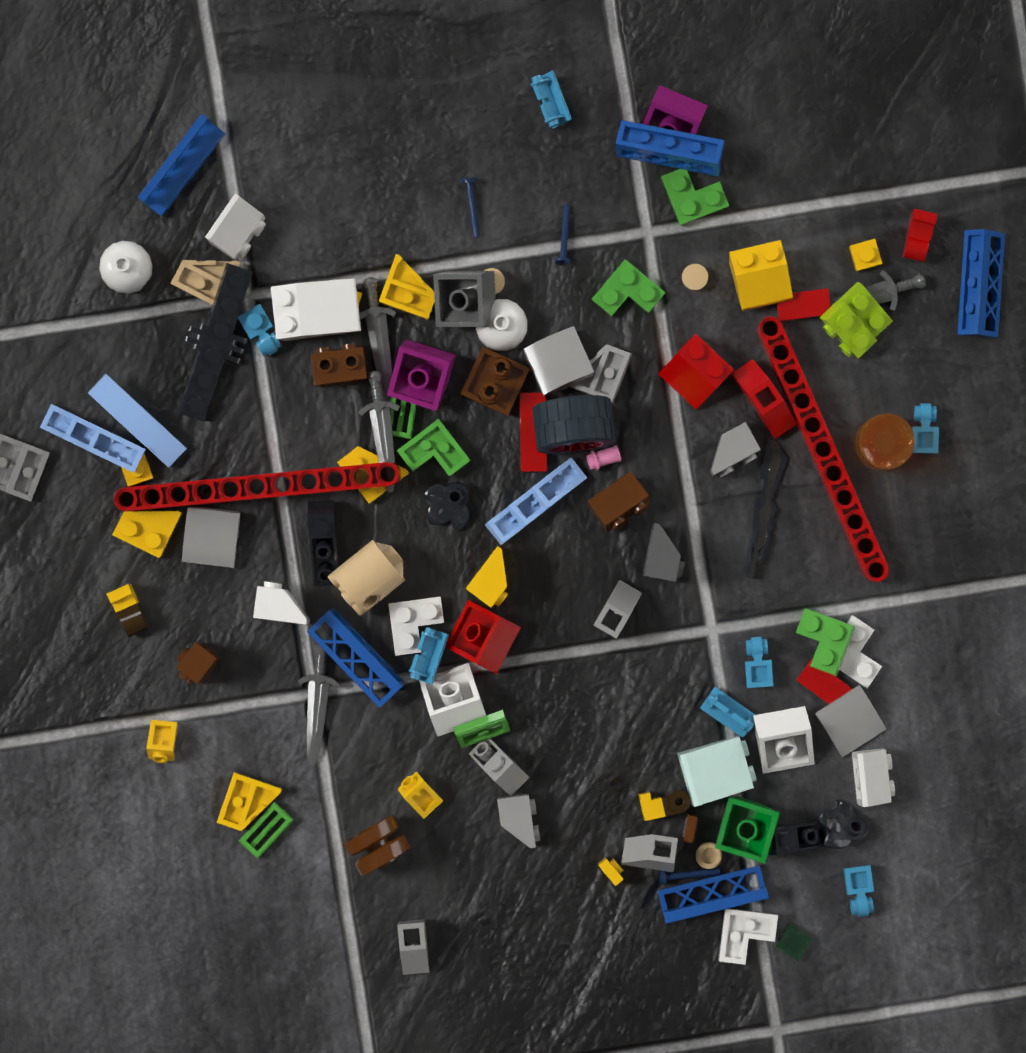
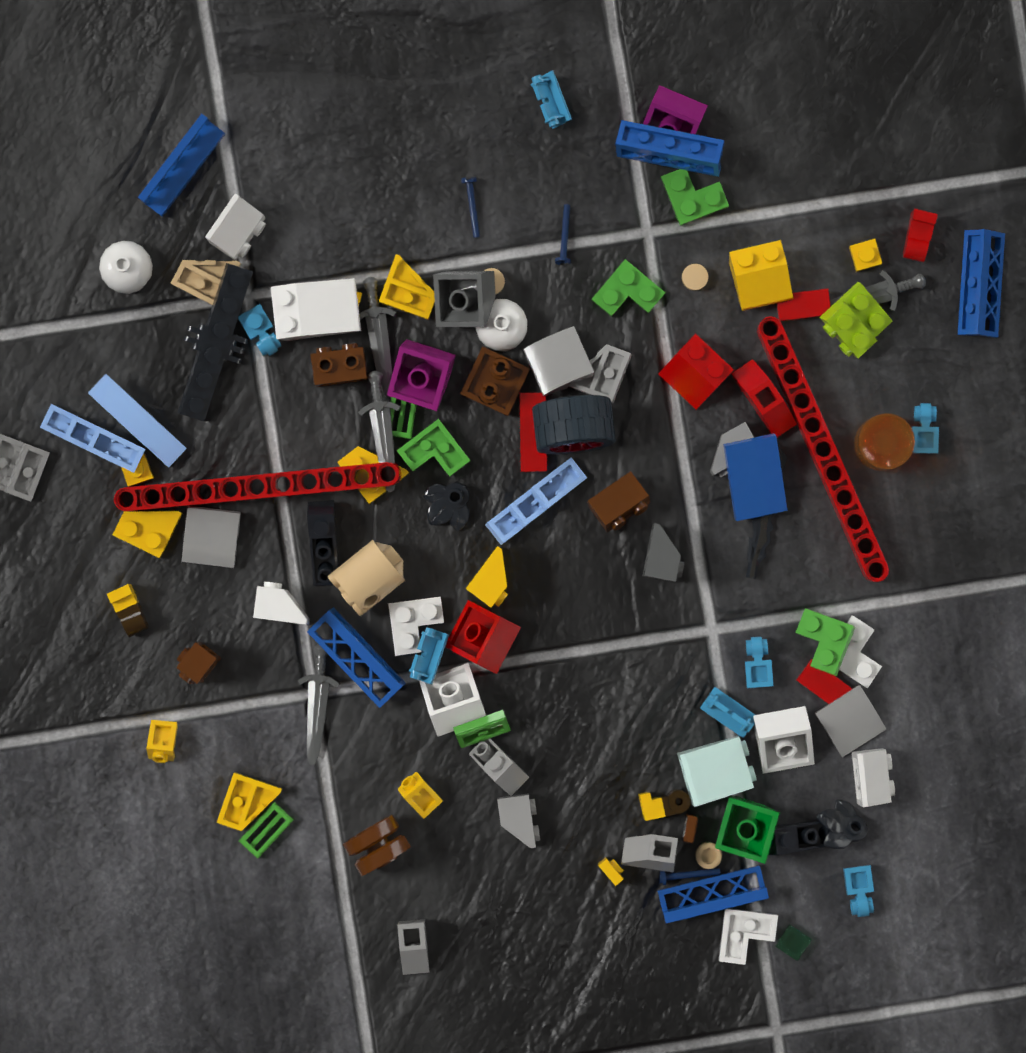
bright pink pin [586,445,621,471] -> none
light grey slope [593,580,642,639] -> none
none -> blue tile [723,433,788,521]

